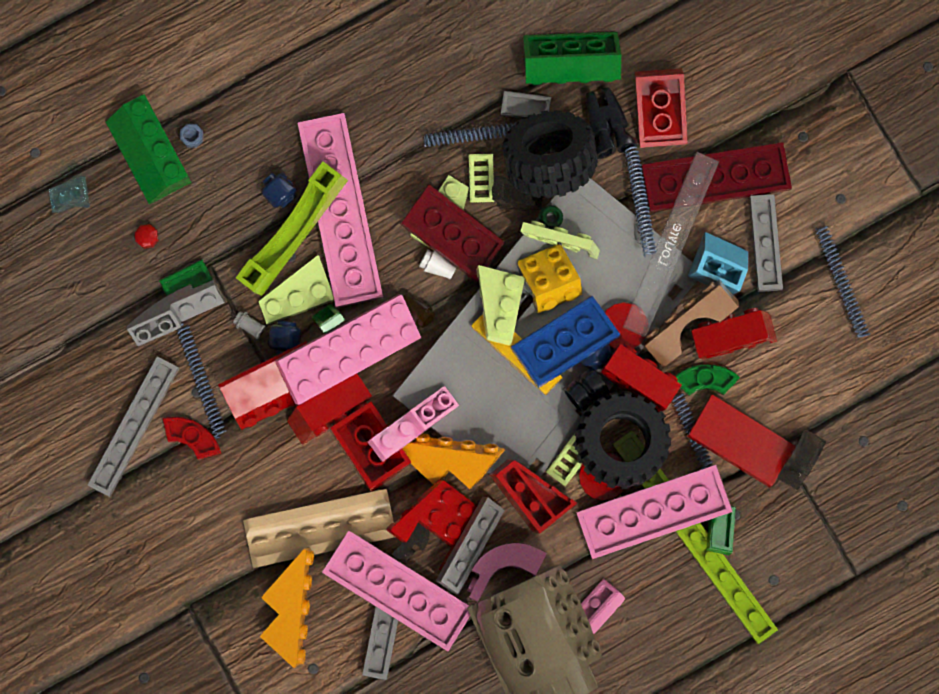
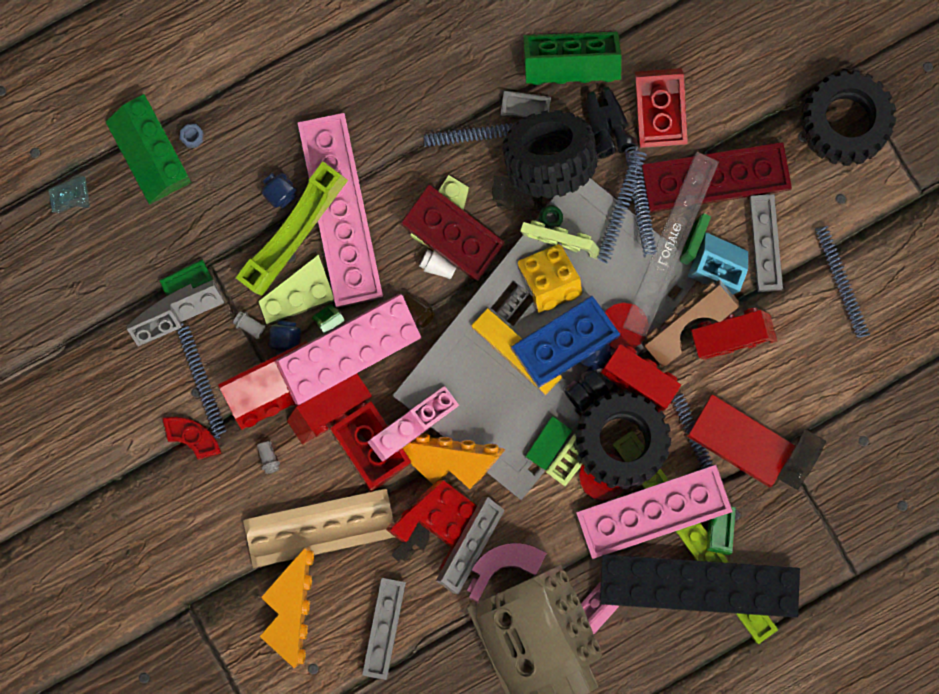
light grey plate [88,356,180,497] -> none
red tile [135,224,159,249] -> none
bright pink plate [322,531,470,652] -> none
yellowish green slope [468,154,494,202] -> none
yellowish green wing [476,265,525,346] -> none
red wedge [489,459,577,534] -> none
green tile [675,365,740,396] -> none
none -> light grey pin [256,441,280,474]
none -> green tile [525,416,572,471]
none -> sand blue piece [597,147,647,264]
none -> black plate [599,555,800,618]
none -> green tile [679,213,711,265]
none -> black tyre [800,70,896,166]

